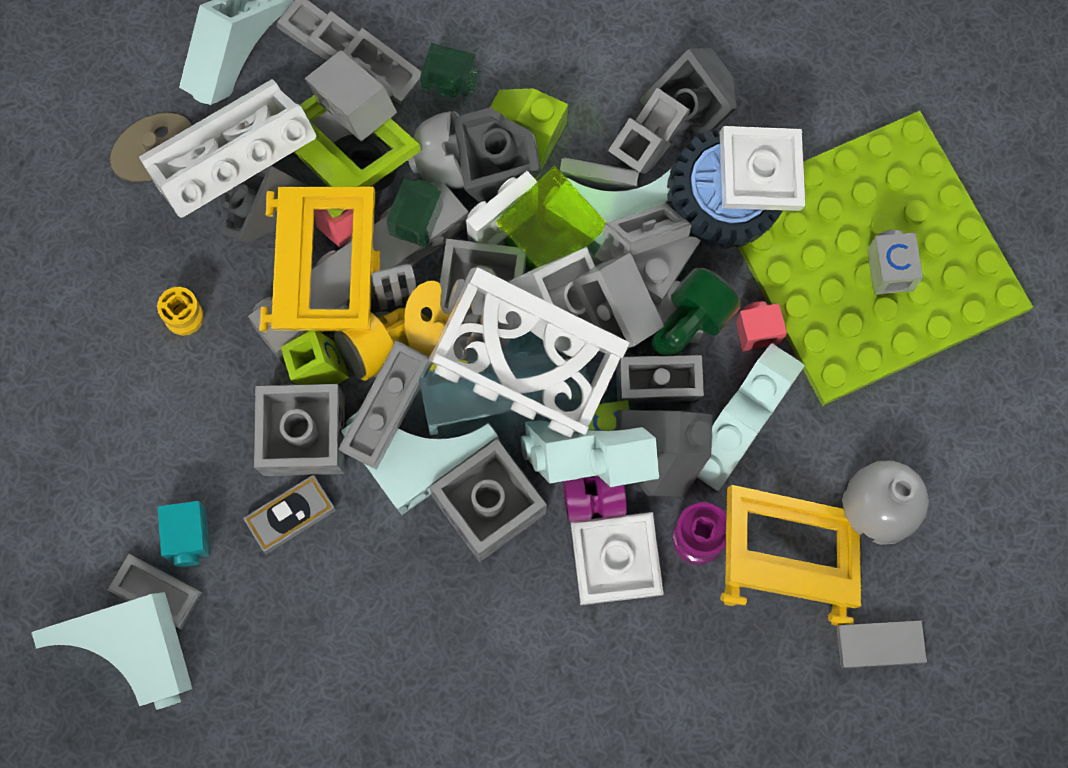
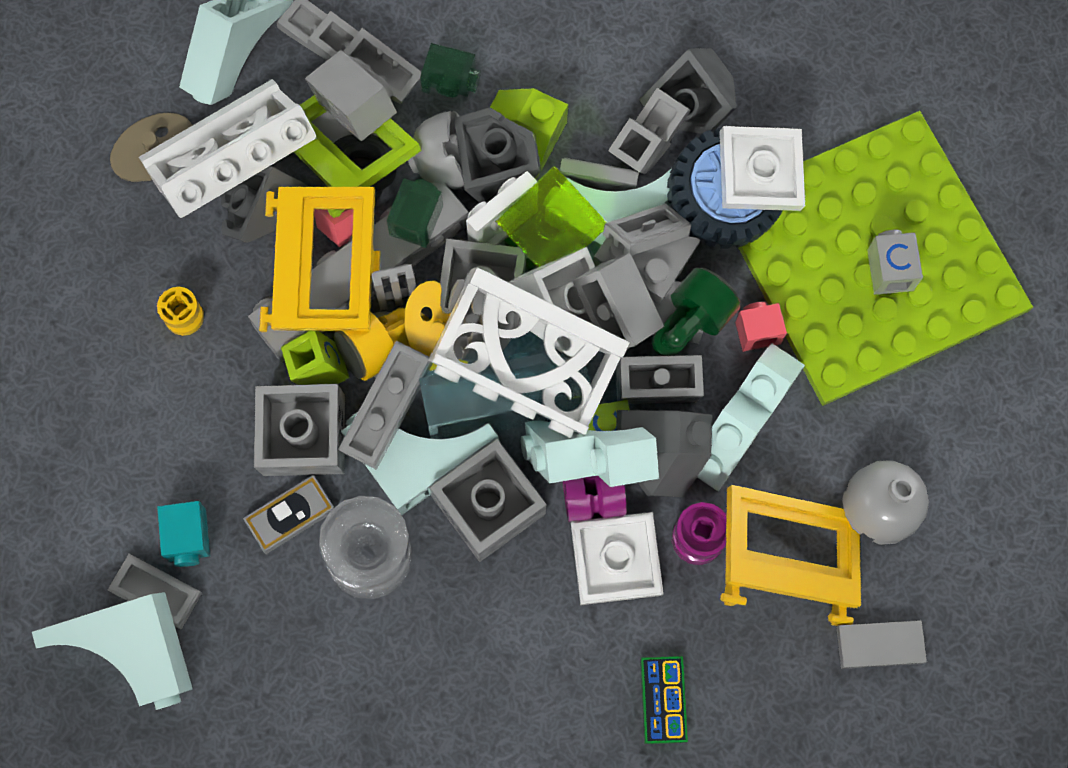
none -> clear wheel [319,496,412,599]
none -> tile [640,656,688,744]

